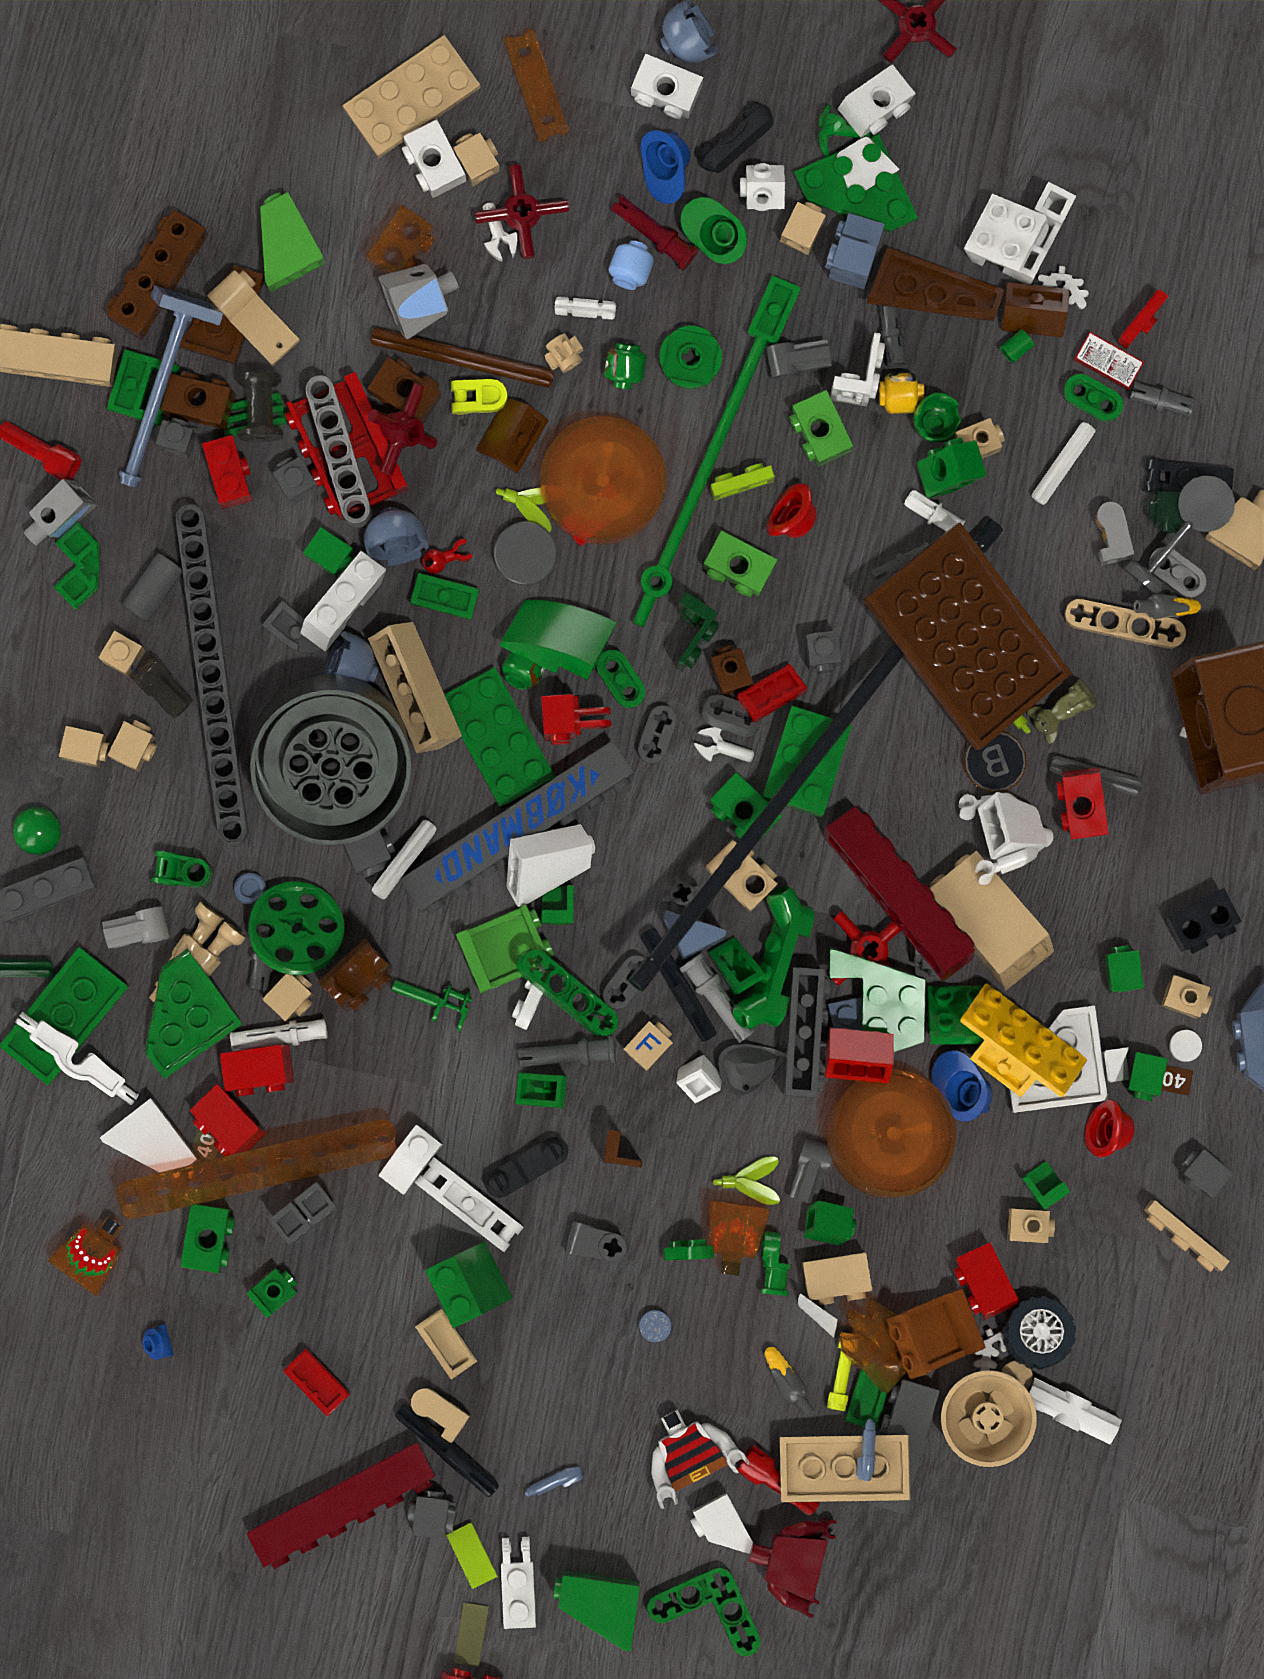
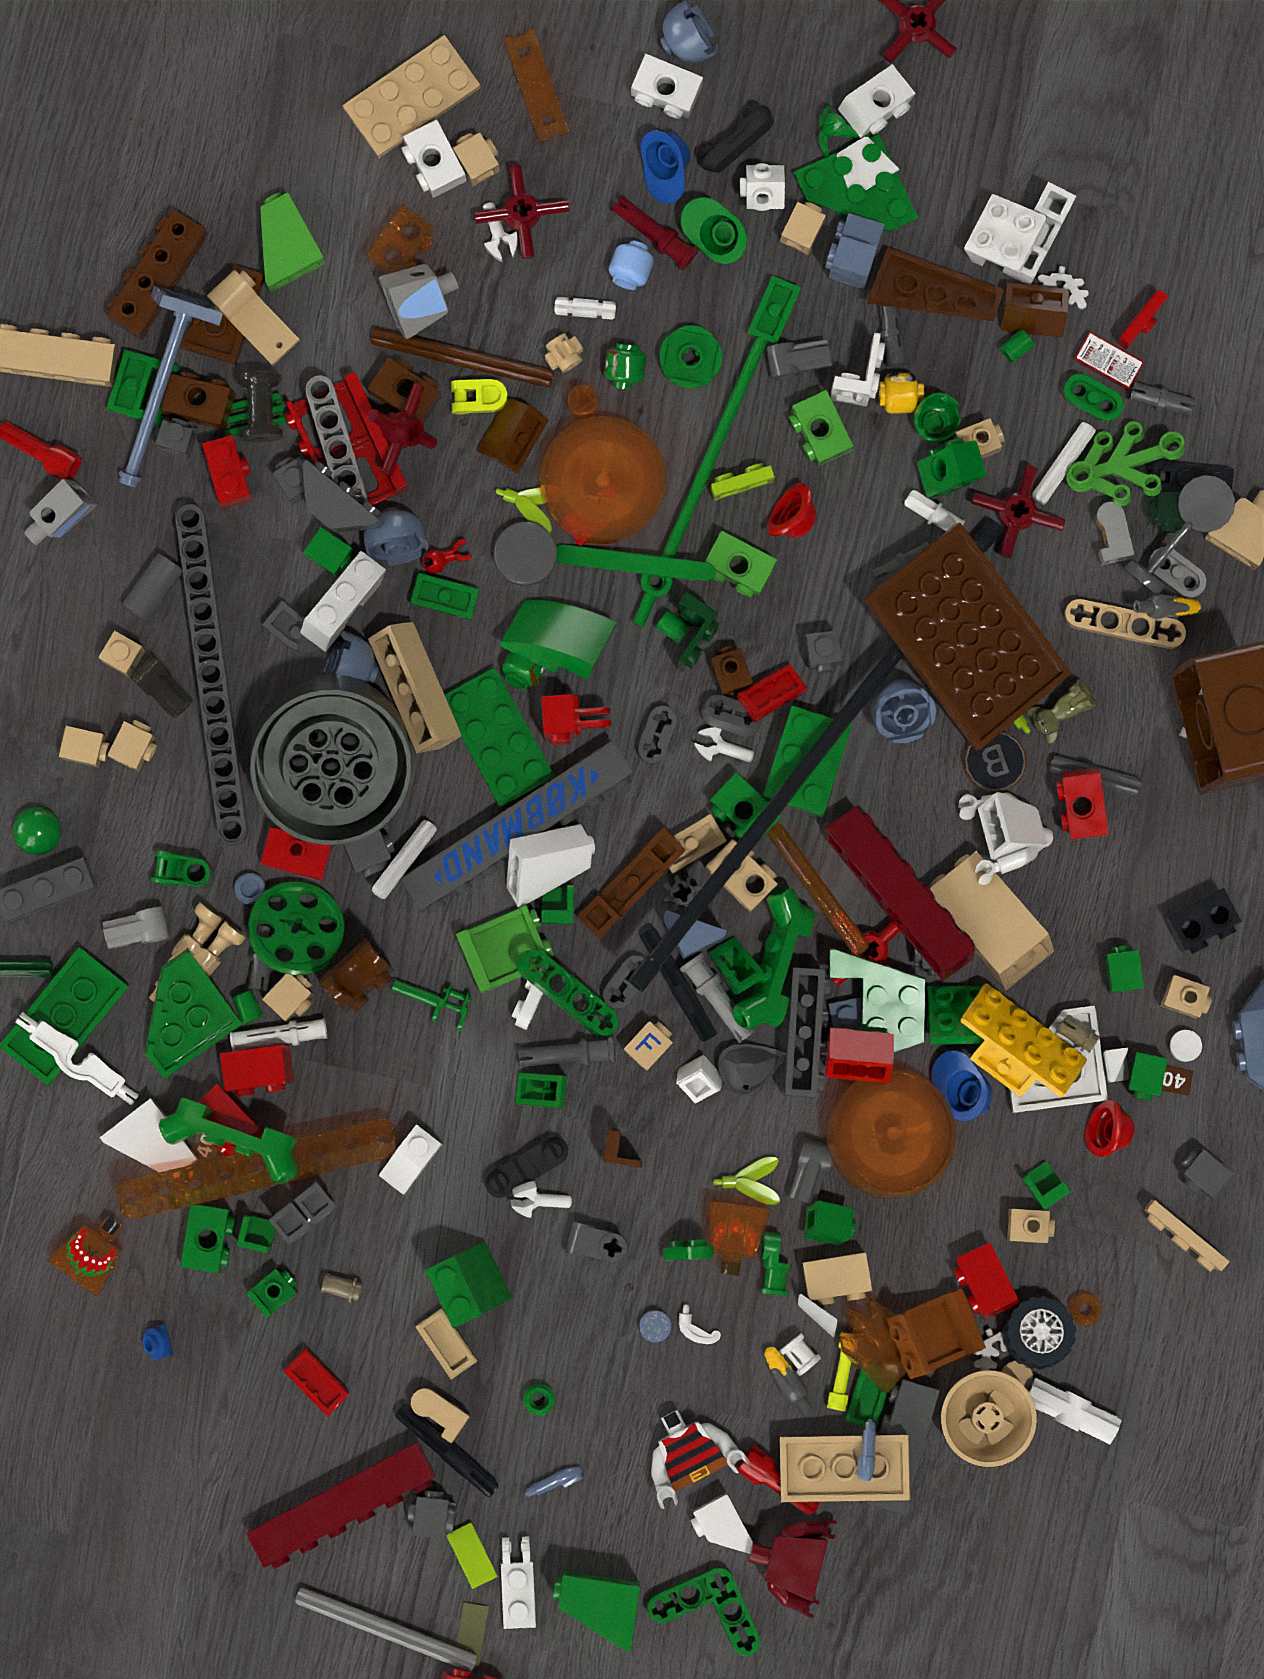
green tile [54,521,100,611] -> none
white plate [414,1157,524,1252] -> none
green plate [597,650,645,709] -> none
none -> green plate [158,1097,299,1184]
none -> green hinge [232,990,263,1025]
none -> green panel [237,1214,276,1253]
none -> red brick [261,826,334,881]
none -> light grey axle [295,1587,477,1671]
none -> dark grey slope [302,460,384,533]
none -> dark tan pin [321,1273,363,1303]
none -> white bar [510,1181,572,1218]
none -> green plate [523,1384,555,1416]
none -> green piece [557,545,716,582]
none -> clear orange wheel [567,384,599,421]
none -> reddish brown slope [577,827,687,939]
none -> green hinge [656,610,691,644]
none -> tan plate [669,814,727,874]
none -> white piece [679,1304,721,1344]
none -> clear orange axle [768,824,868,956]
none -> white bush [779,1333,821,1376]
none -> sand blue cylinder [871,679,936,743]
none -> dark red bar [971,465,1065,558]
none -> dark tan pin [1057,1016,1100,1053]
none -> bright green plant [1066,421,1186,506]
none -> clear orange plate [1070,1294,1102,1326]

